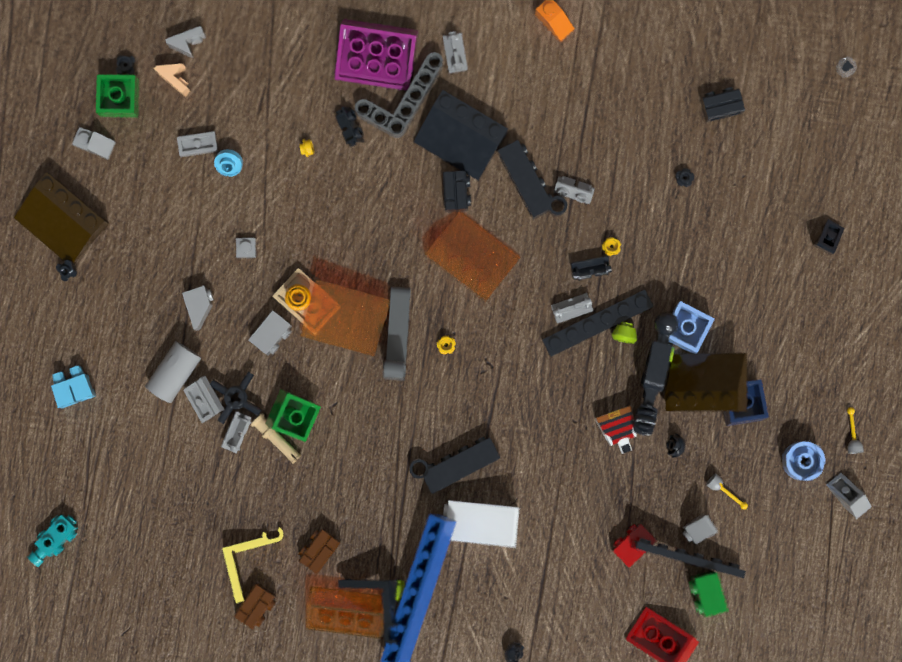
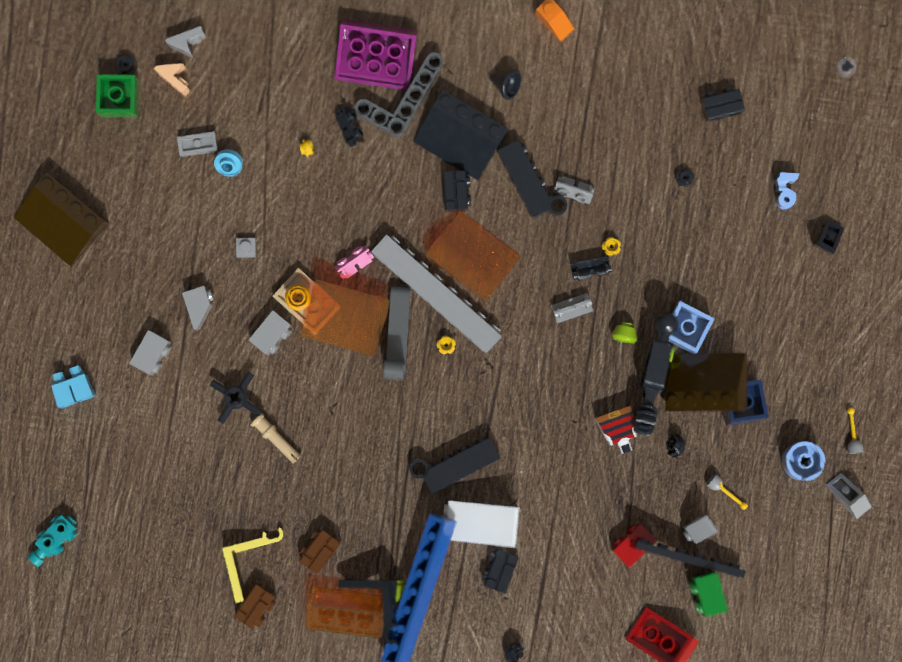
black plate [56,260,77,281] -> none
light grey slope [72,127,116,160] -> none
light grey piece [145,341,201,403] -> none
light grey plate [183,376,224,423] -> none
light grey hinge [221,411,252,453] -> none
green brick [265,389,321,442] -> none
light grey hinge [443,32,468,73] -> none
black plate [542,290,654,357] -> none
none -> light grey brick [129,330,171,376]
none -> bright pink hinge [334,245,374,279]
none -> light grey brick [371,235,502,354]
none -> black brick [482,549,519,594]
none -> black hat [489,69,522,100]
none -> light blue leg [774,172,799,210]

